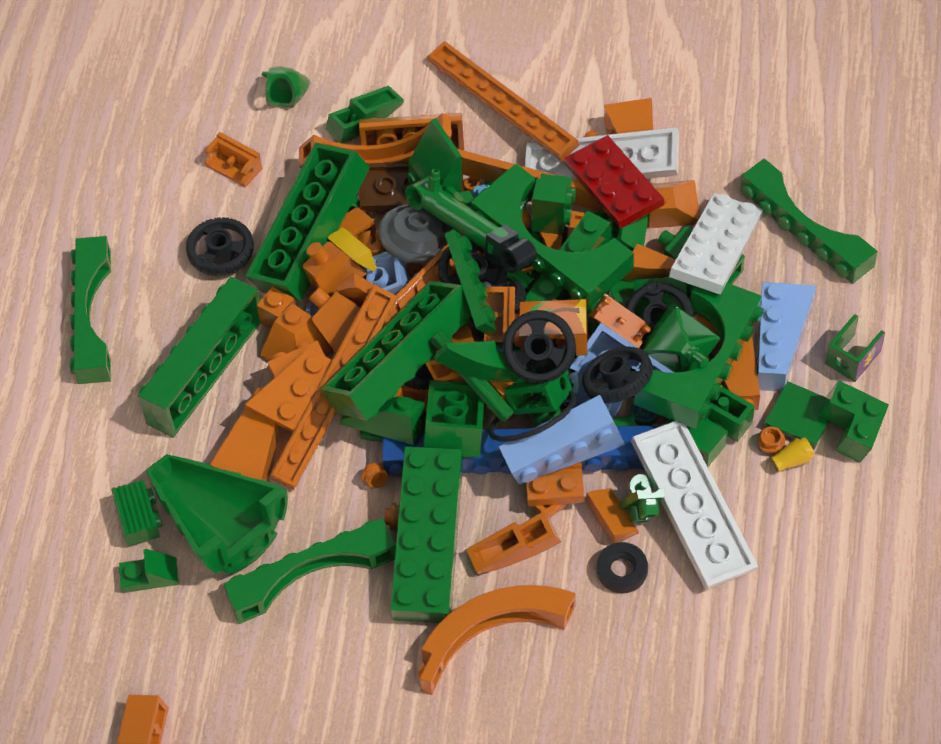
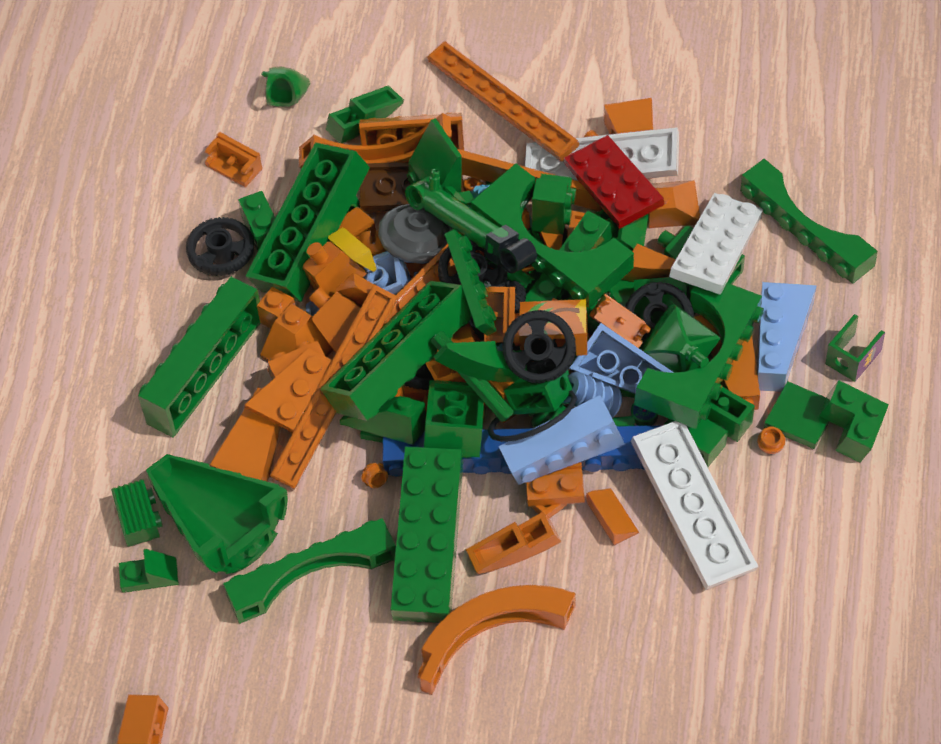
green arch [69,236,111,384] -> none
orange plate [385,503,400,531] -> none
black wheel [582,346,653,404] -> none
black tyre [596,542,648,593] -> none
green hips [620,474,665,523] -> none
yellow cone [771,437,815,472] -> none
none -> green brick [238,191,275,251]

